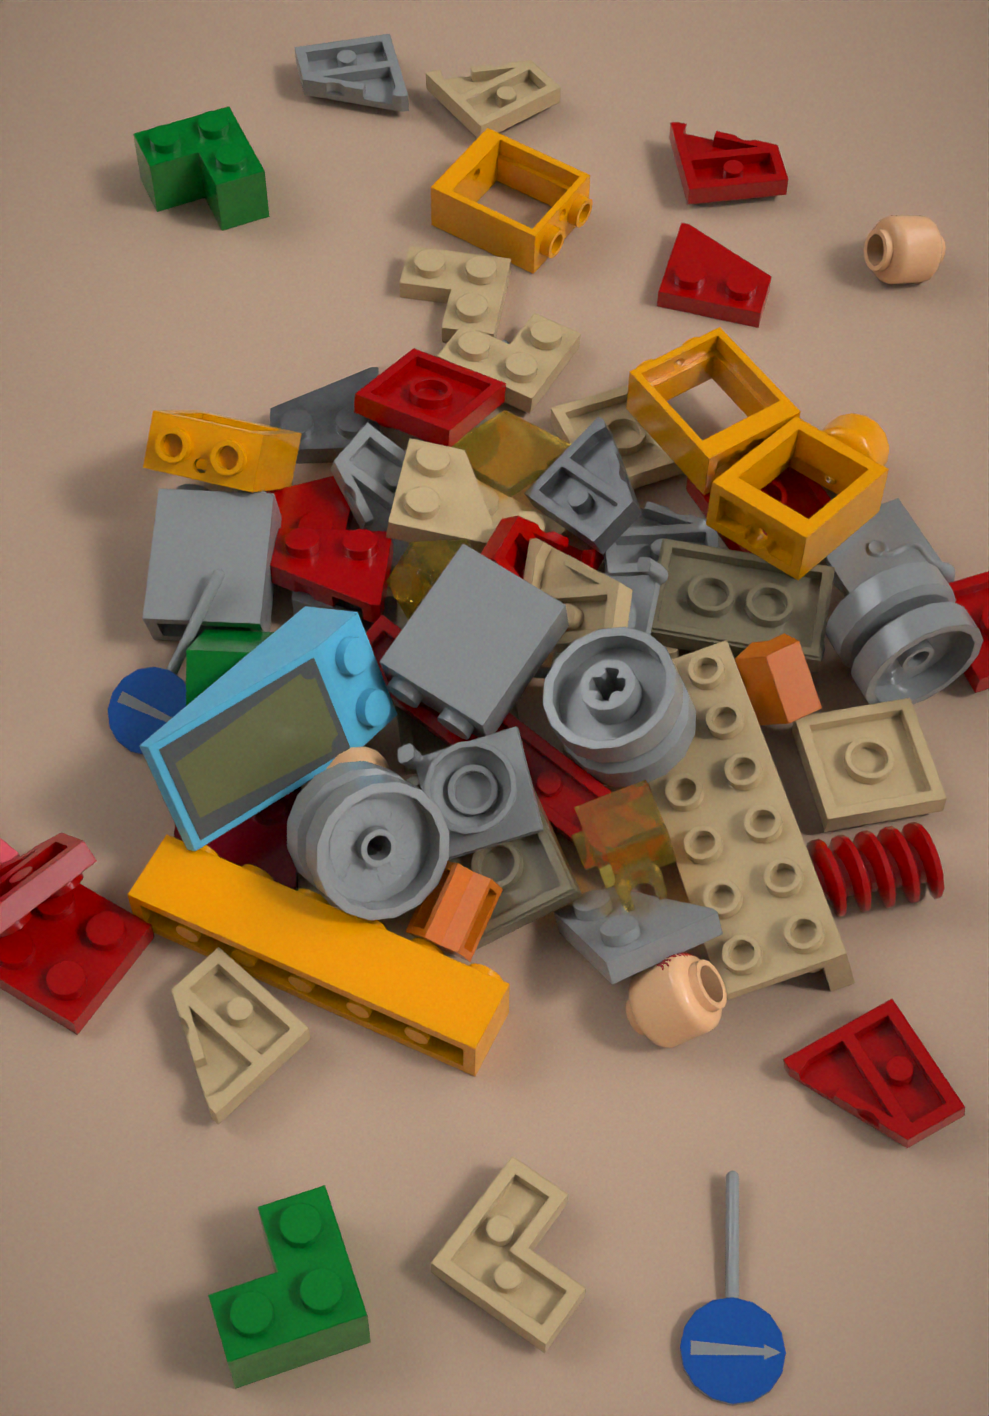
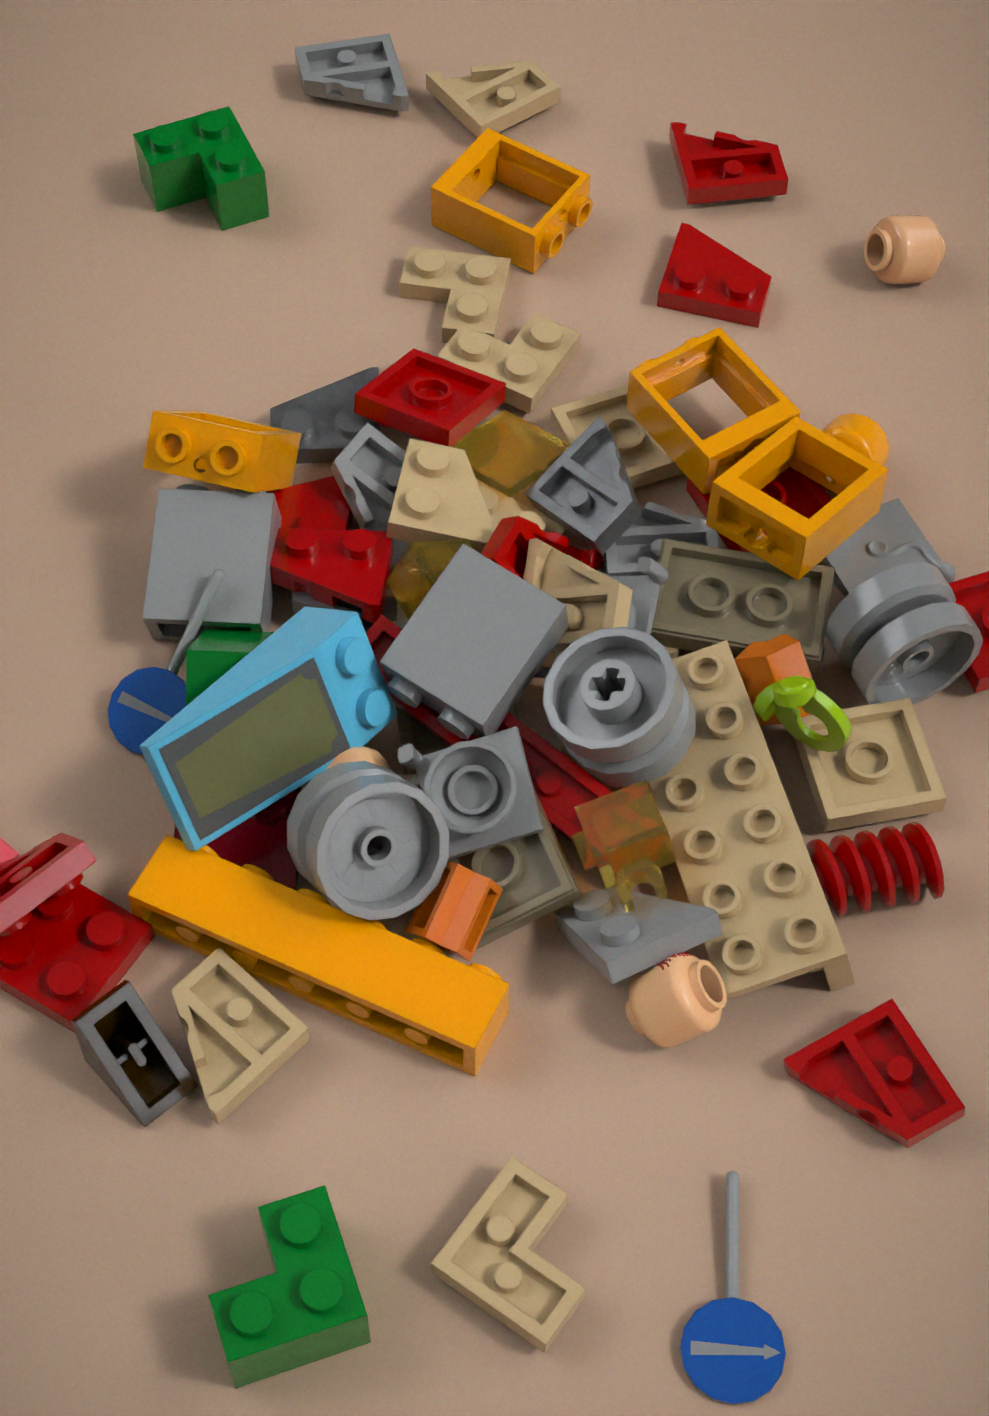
none -> dark brown slope [71,979,198,1127]
none -> lime piece [753,676,852,752]

